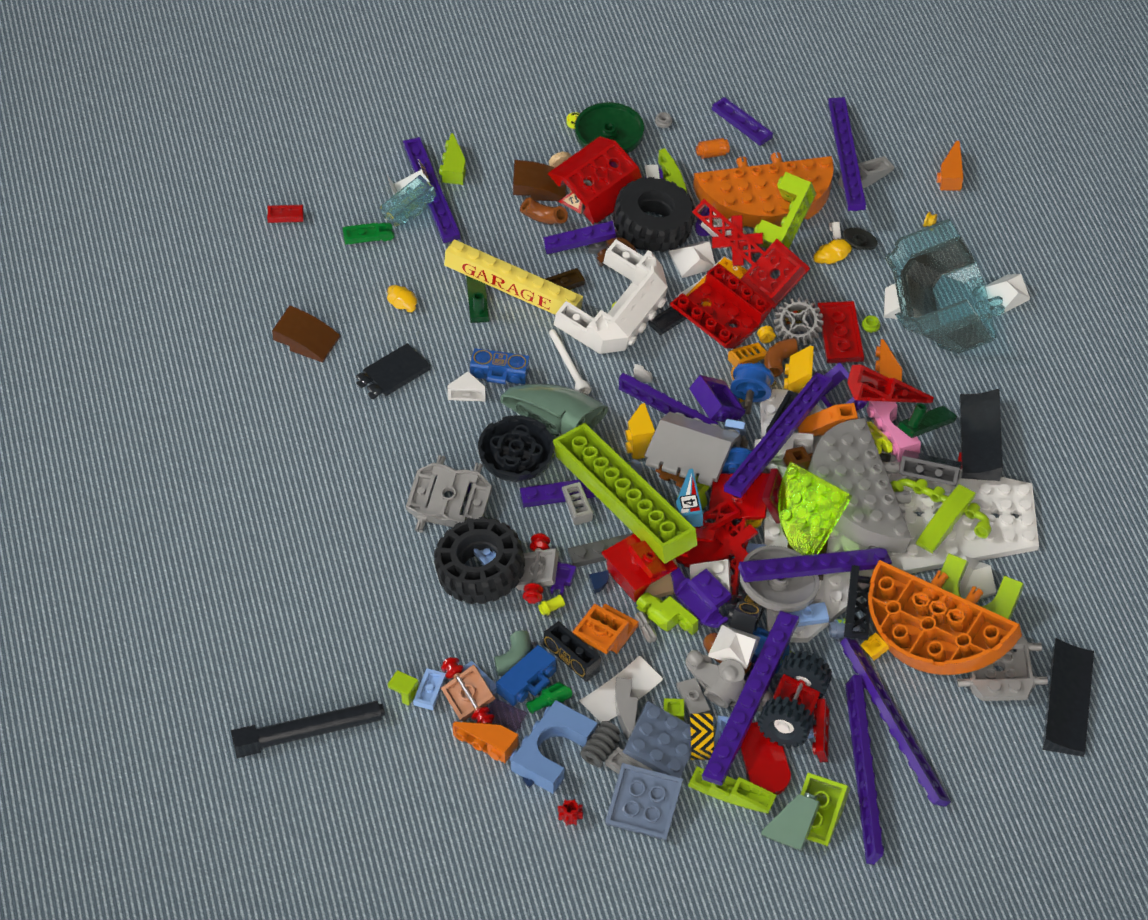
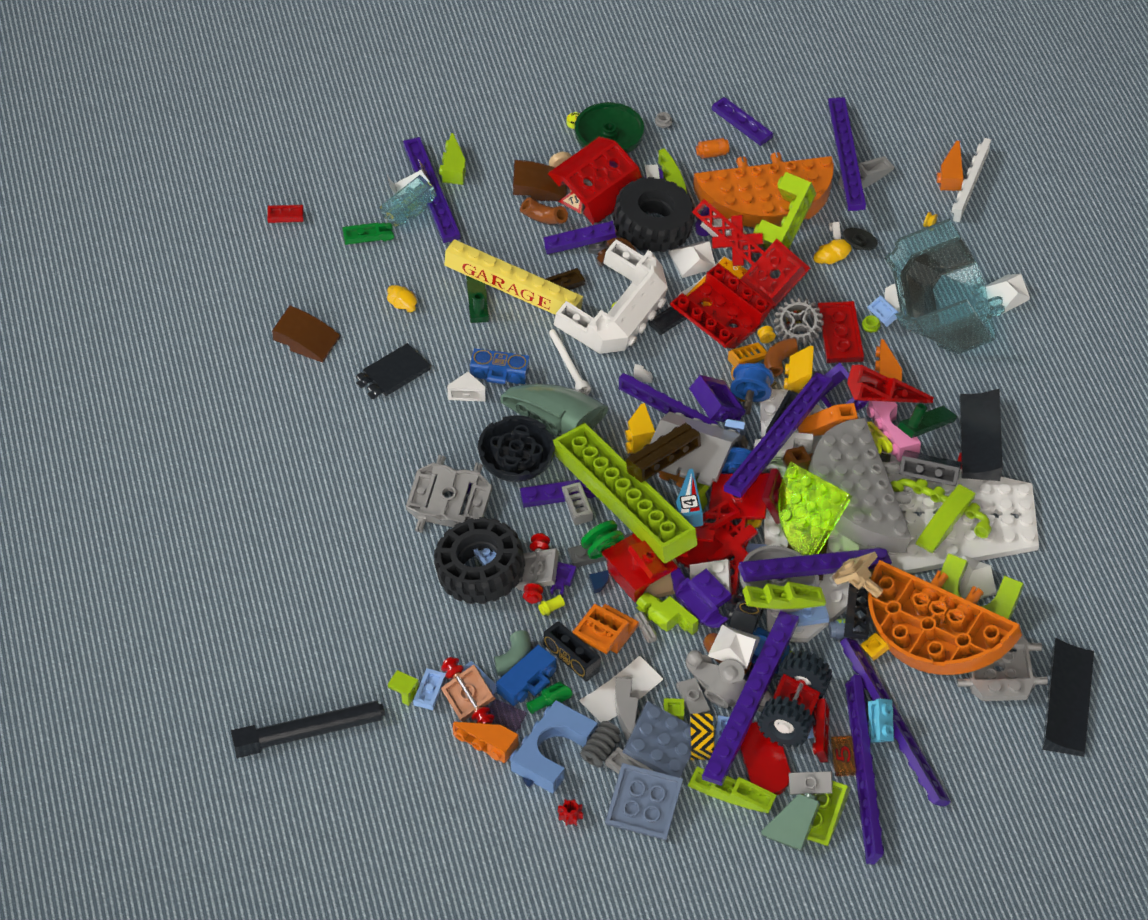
none -> green wheel [580,520,625,559]
none -> dark brown brick [626,423,701,483]
none -> lime slope [742,581,826,609]
none -> light grey plate [789,771,833,795]
none -> clear orange tile [831,736,856,776]
none -> tan piece [832,552,883,598]
none -> light blue plate [867,295,900,327]
none -> medium azure bracket [868,699,894,743]
none -> white plate [951,138,991,222]

